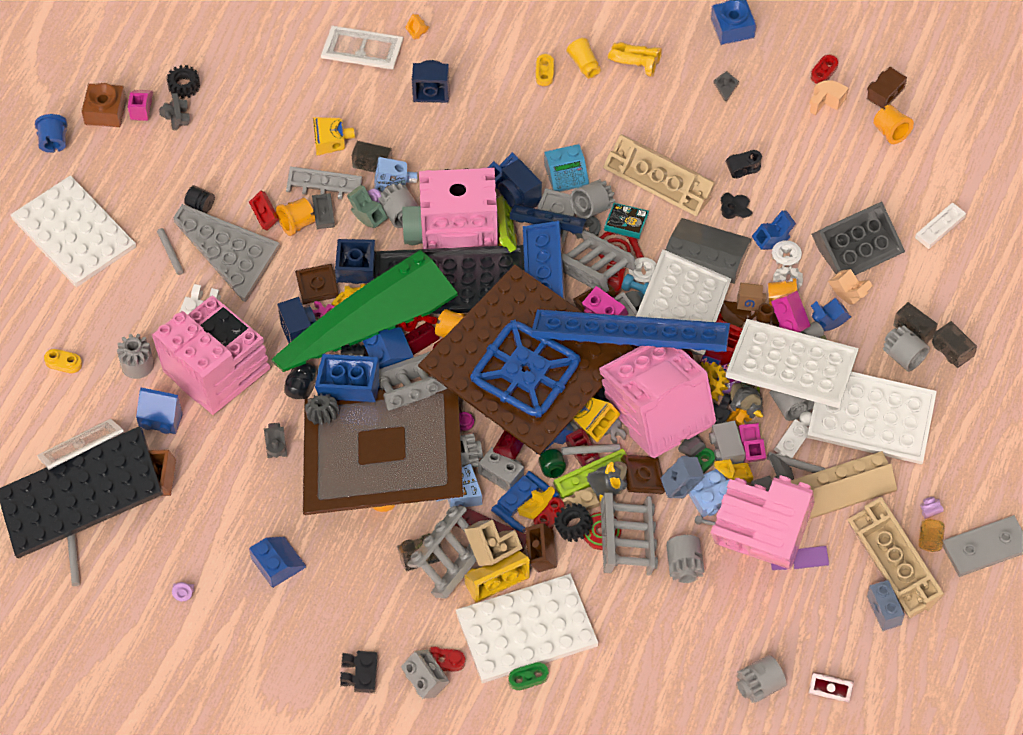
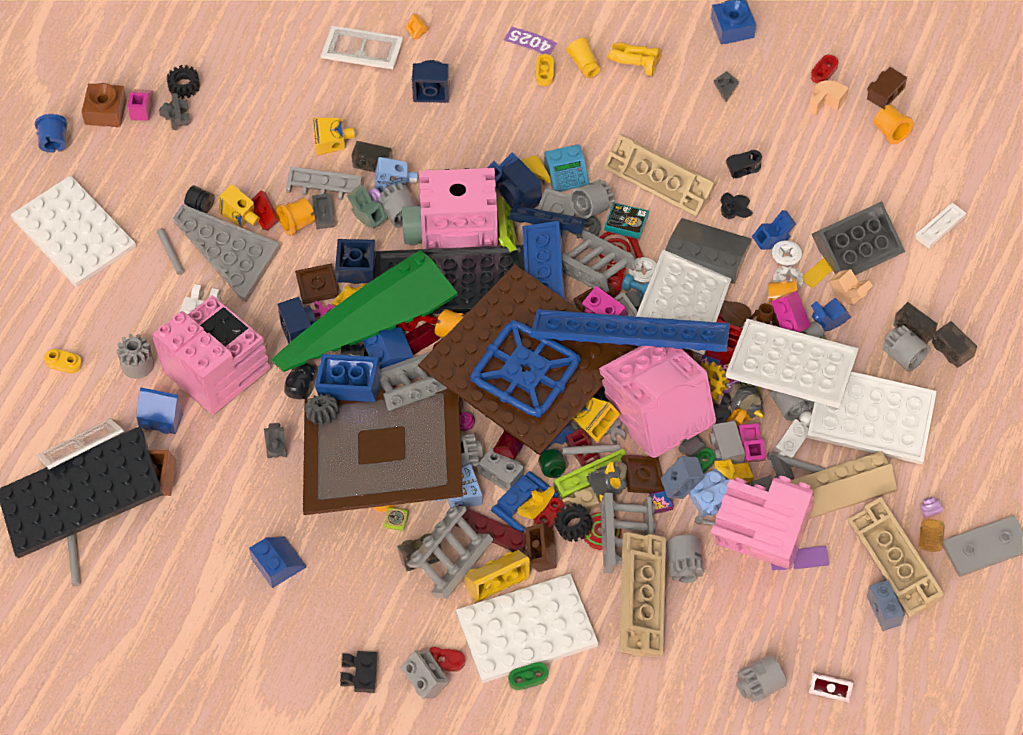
lavender plate [172,582,194,601] -> none
tan brick [464,519,522,566] -> none
medium nougat brick [737,282,766,311] -> none
none -> yellow torso [219,184,260,227]
none -> tile [384,508,408,531]
none -> medium lavender sticker [504,26,557,55]
none -> yellow slope [521,155,551,183]
none -> tan slope [620,532,666,657]
none -> tile [649,491,673,514]
none -> yellow sticker [803,258,833,289]

